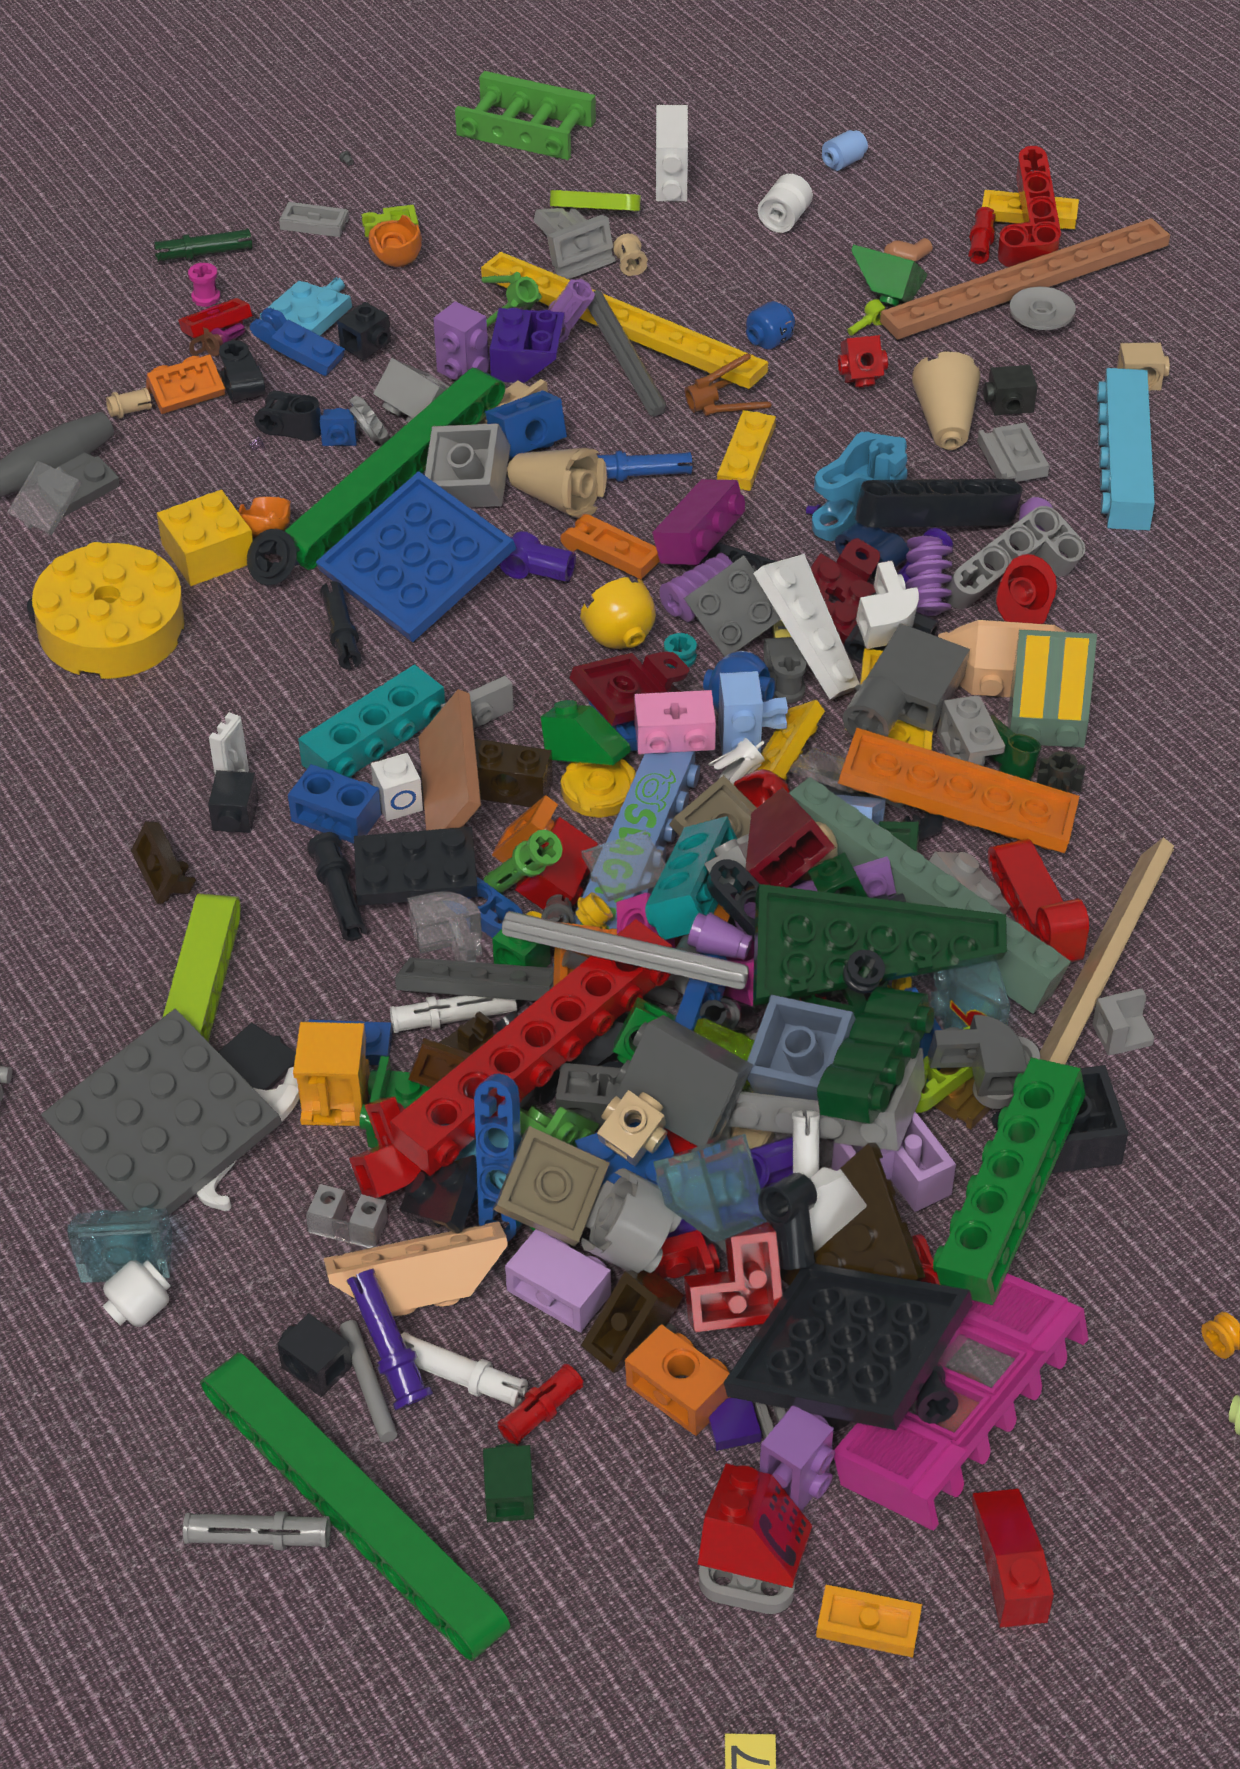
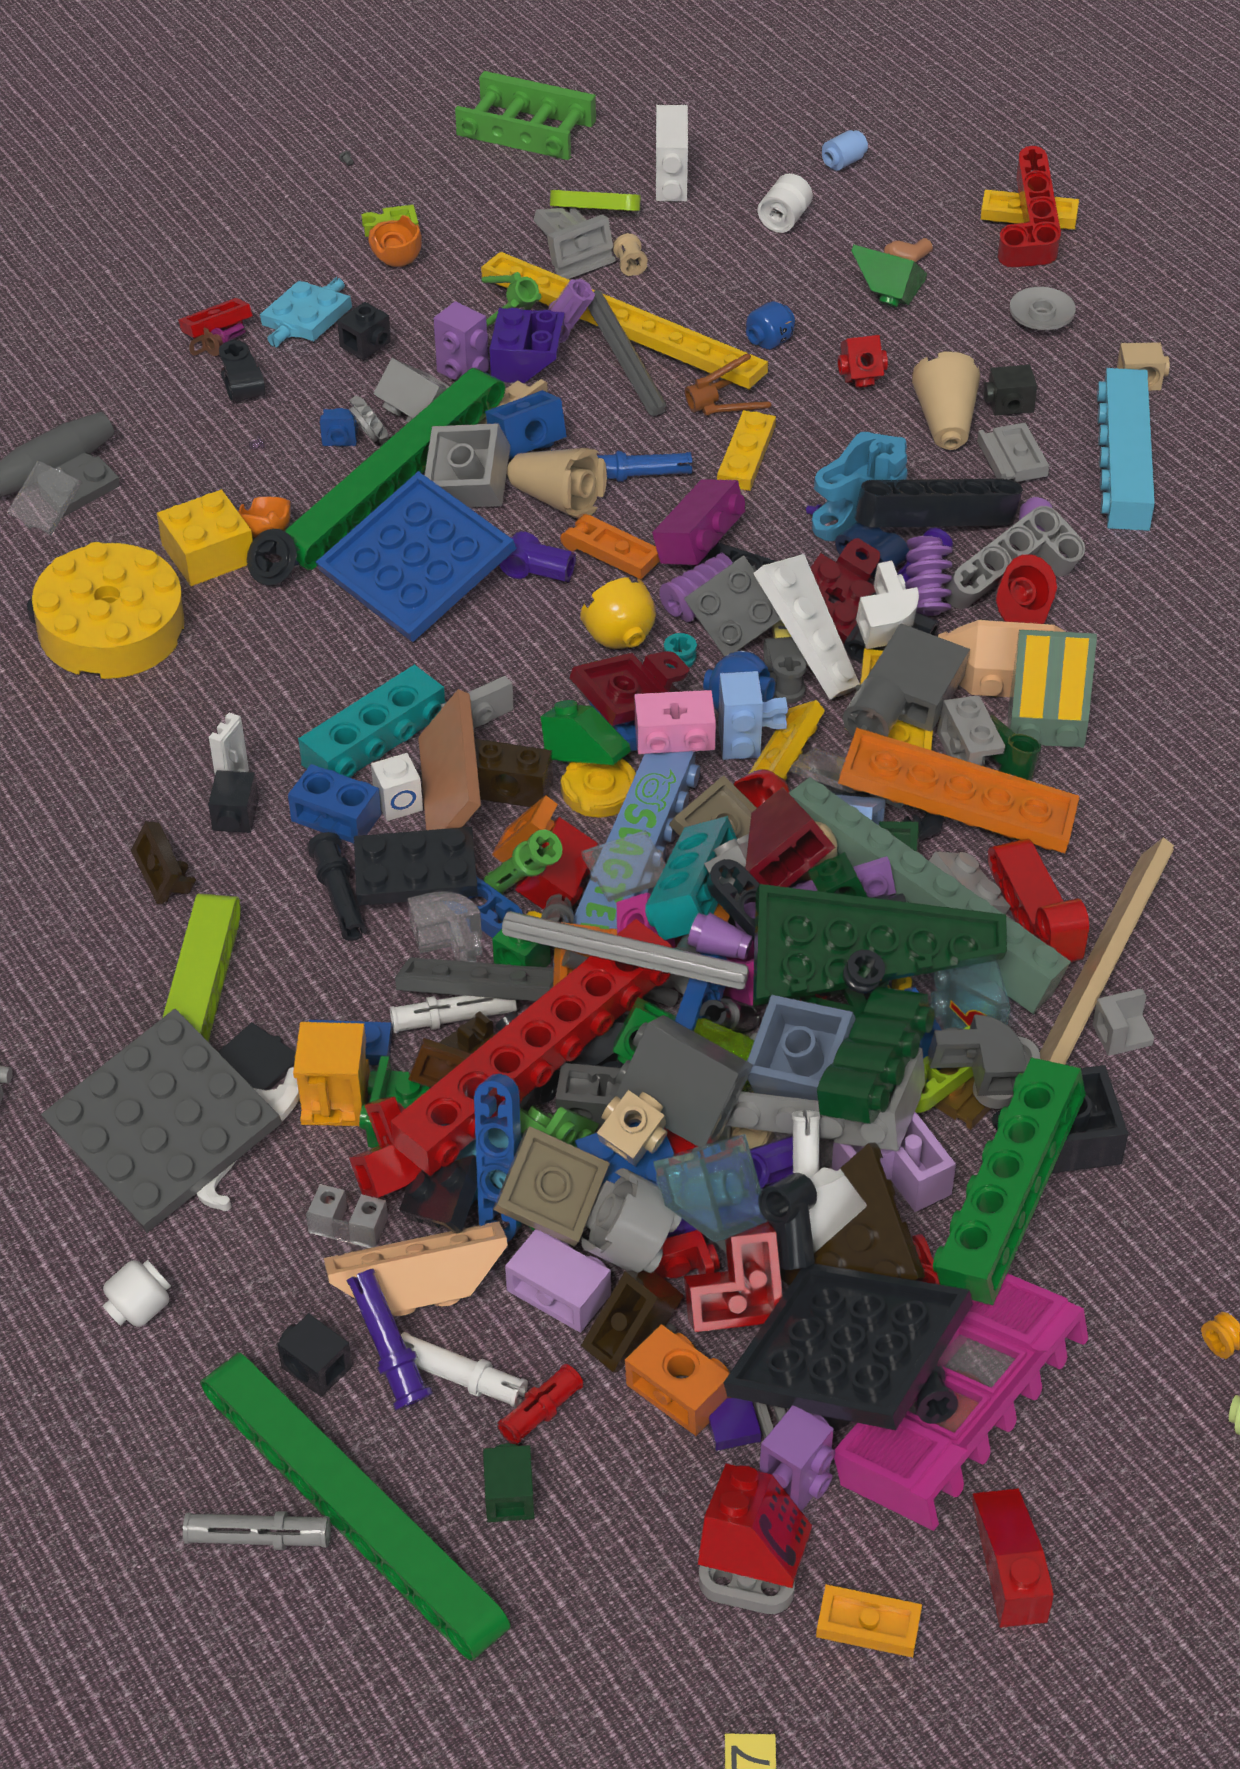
clear light blue slope [67,1208,172,1283] -> none
tan pin [106,387,152,419] -> none
orange bracket [146,354,225,414] -> none
dark green pin [154,228,252,262] -> none
dark pink bush [188,263,221,307] -> none
blue hinge [249,307,345,376] -> none
black piece [254,390,321,441] -> none
light grey tile [279,202,349,237] -> none
black pin [320,581,362,670] -> none
light grey bar [340,1320,397,1443] -> none
yellow plate [575,892,613,929] -> none
white piece [708,738,765,785] -> none
lime hand [847,299,885,336] -> none
nougat plate [880,218,1170,340] -> none
red pin [968,207,996,264] -> none
pearl dark grey gear [1036,751,1086,793] -> none

